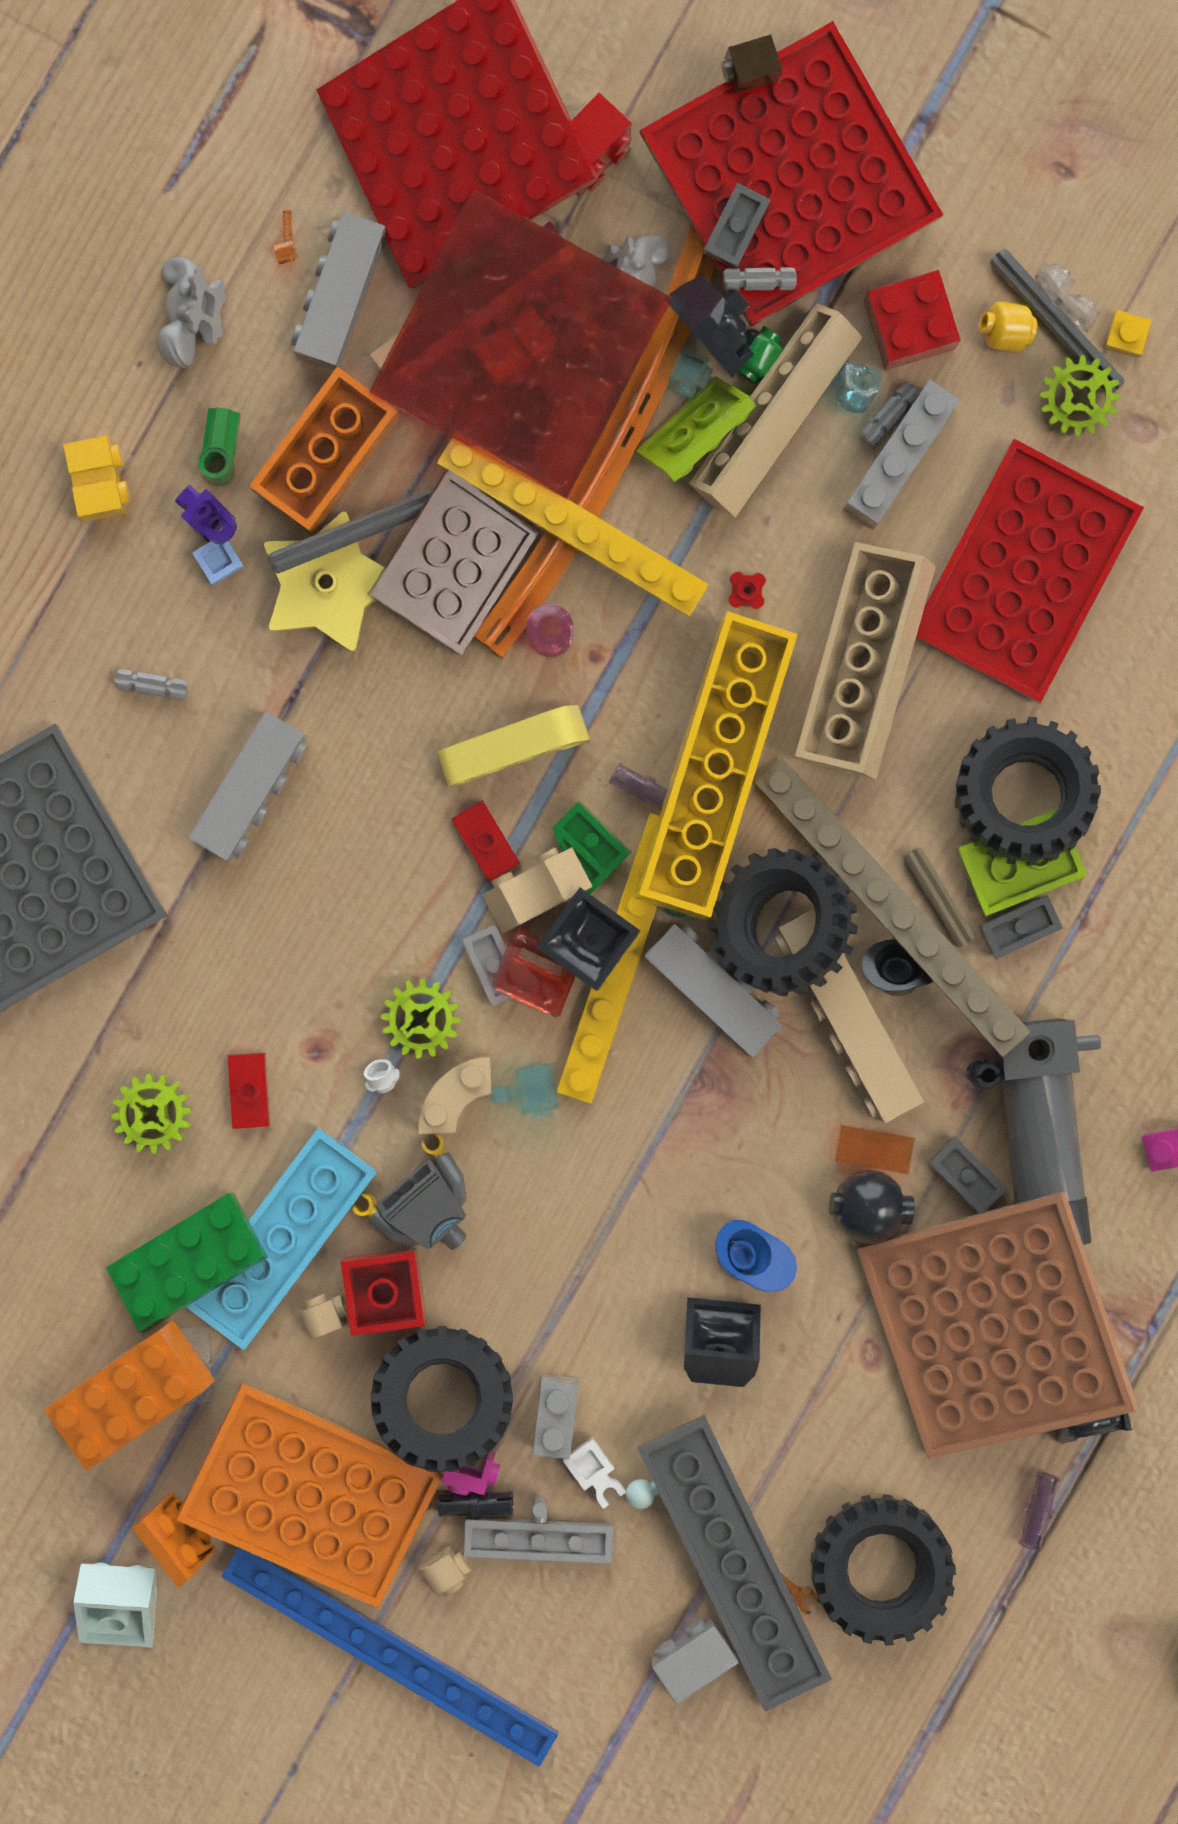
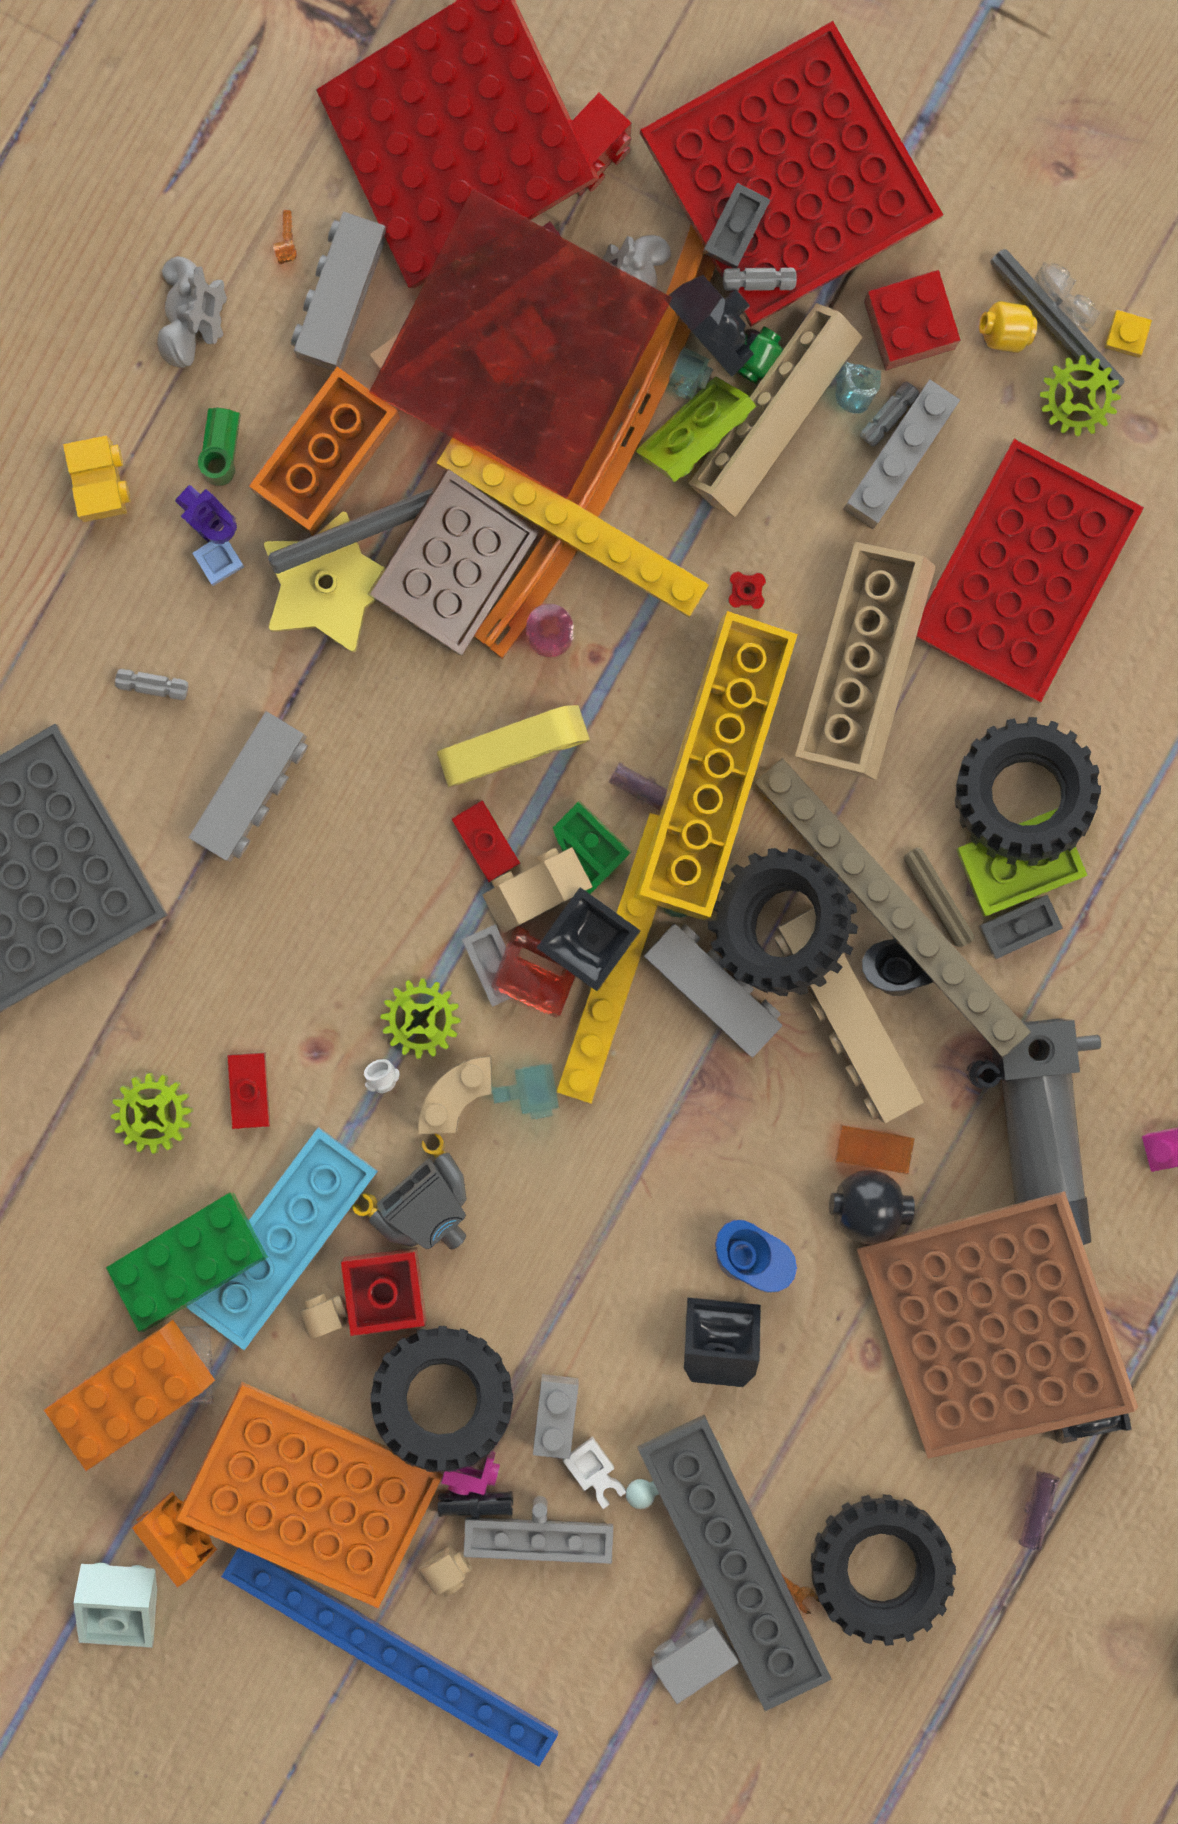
dark brown brick [721,34,782,94] -> none
dark grey plate [928,1136,1007,1214] -> none

